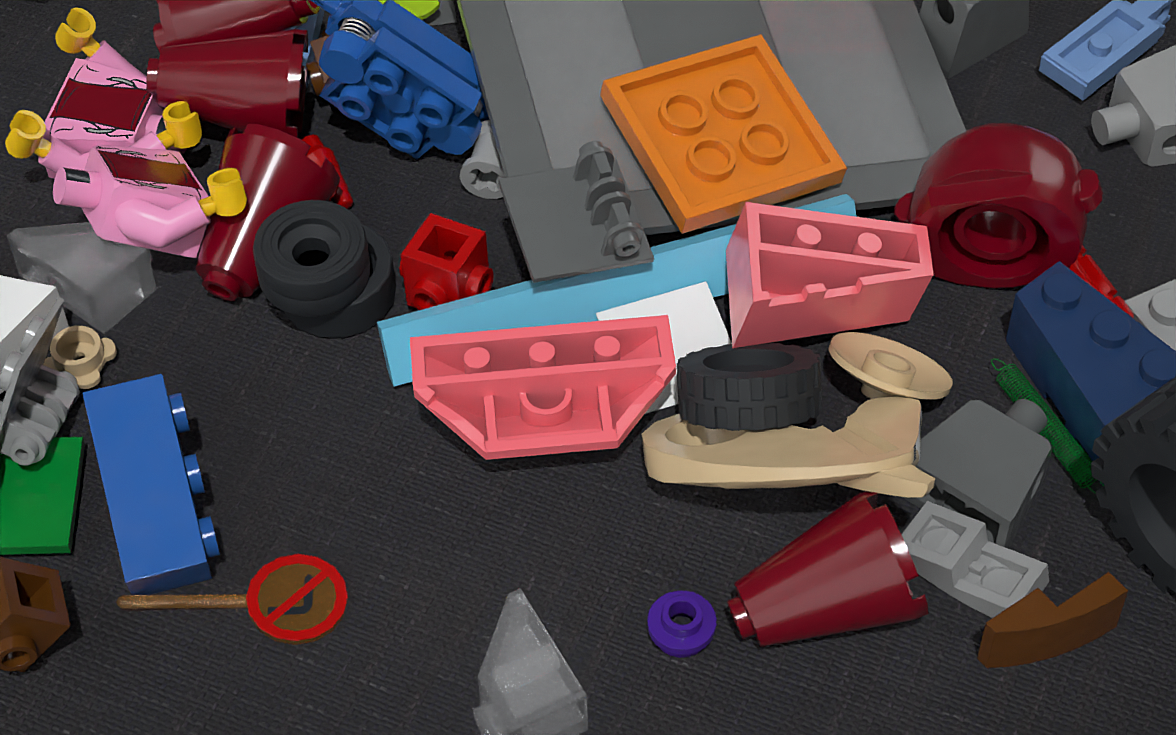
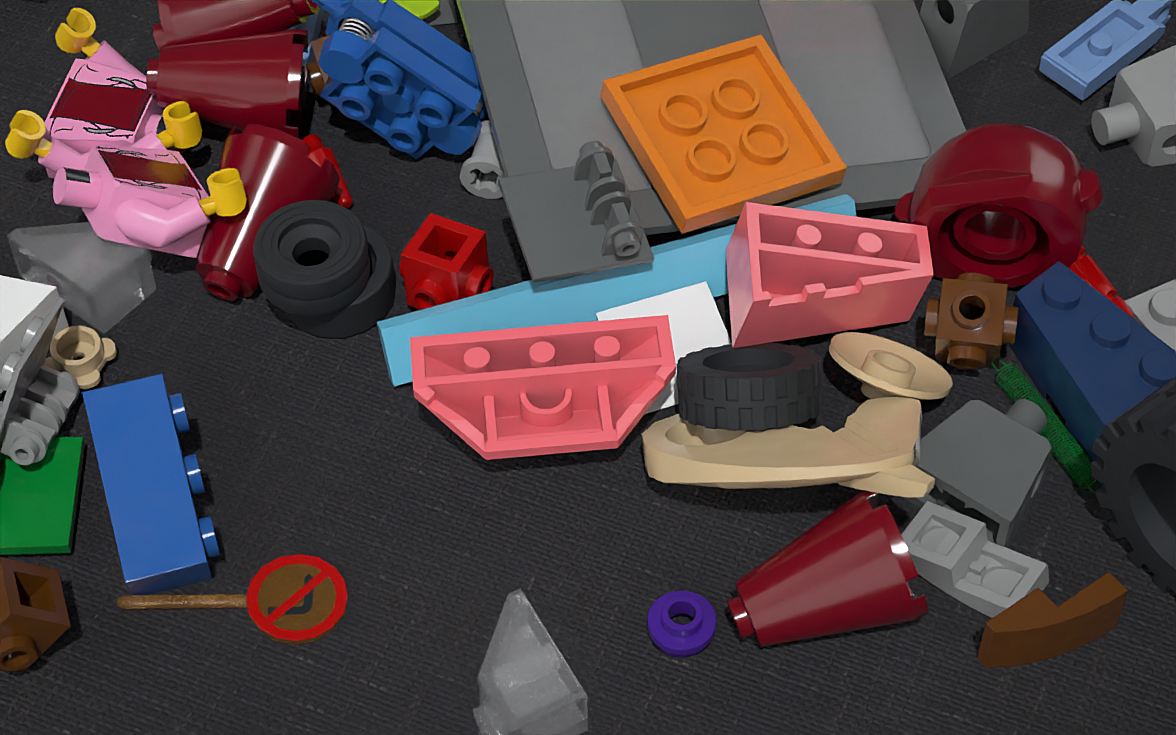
none -> reddish brown brick [924,273,1018,370]

